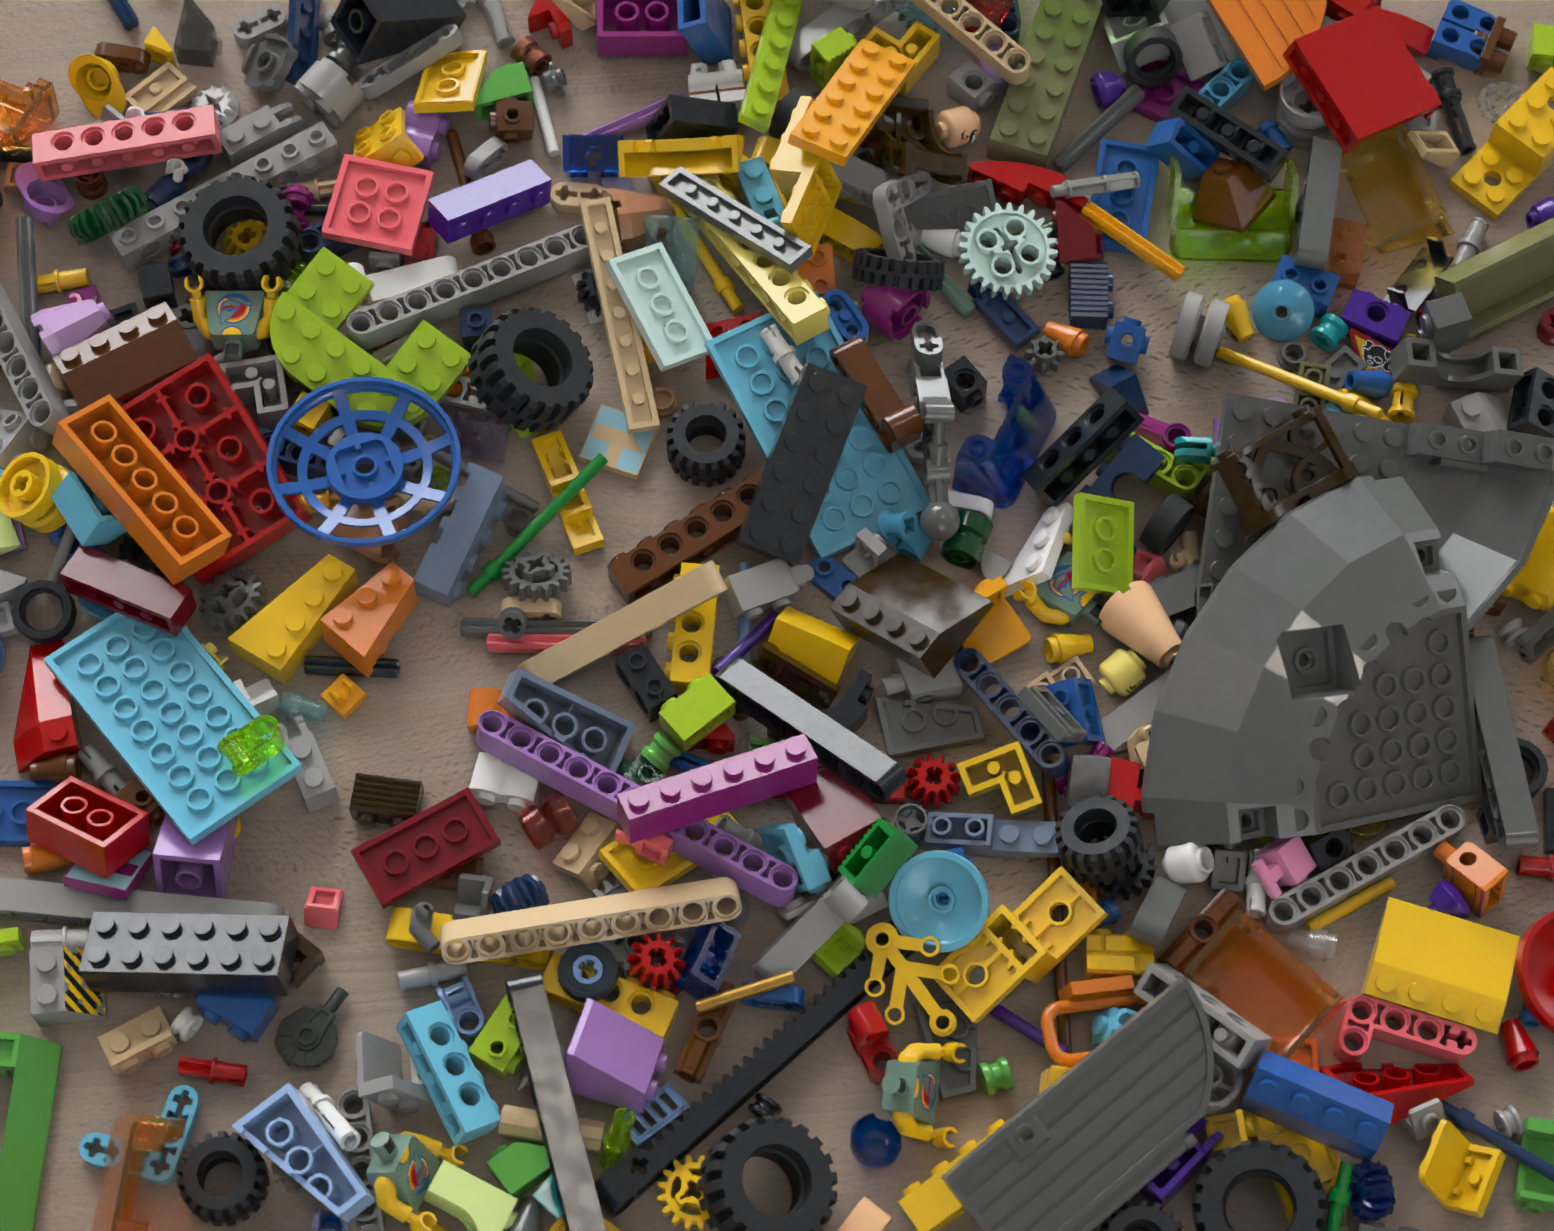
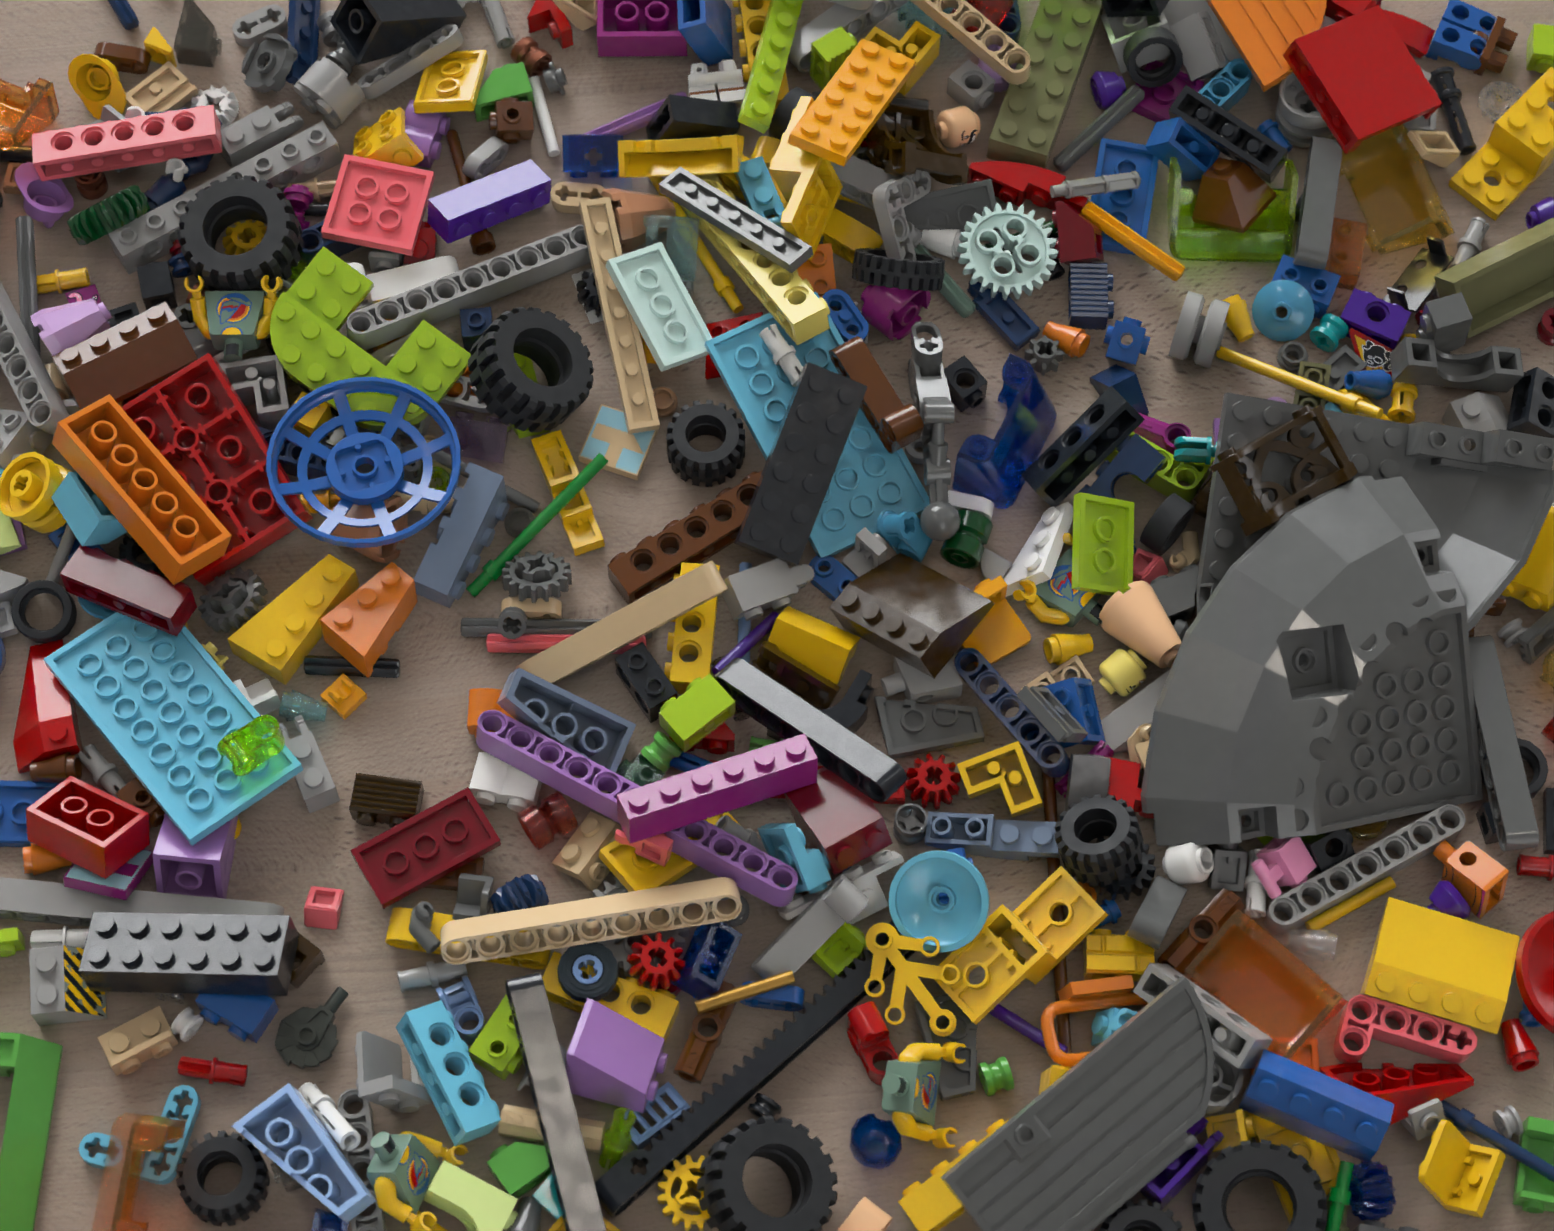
green brick [838,818,918,899] -> none

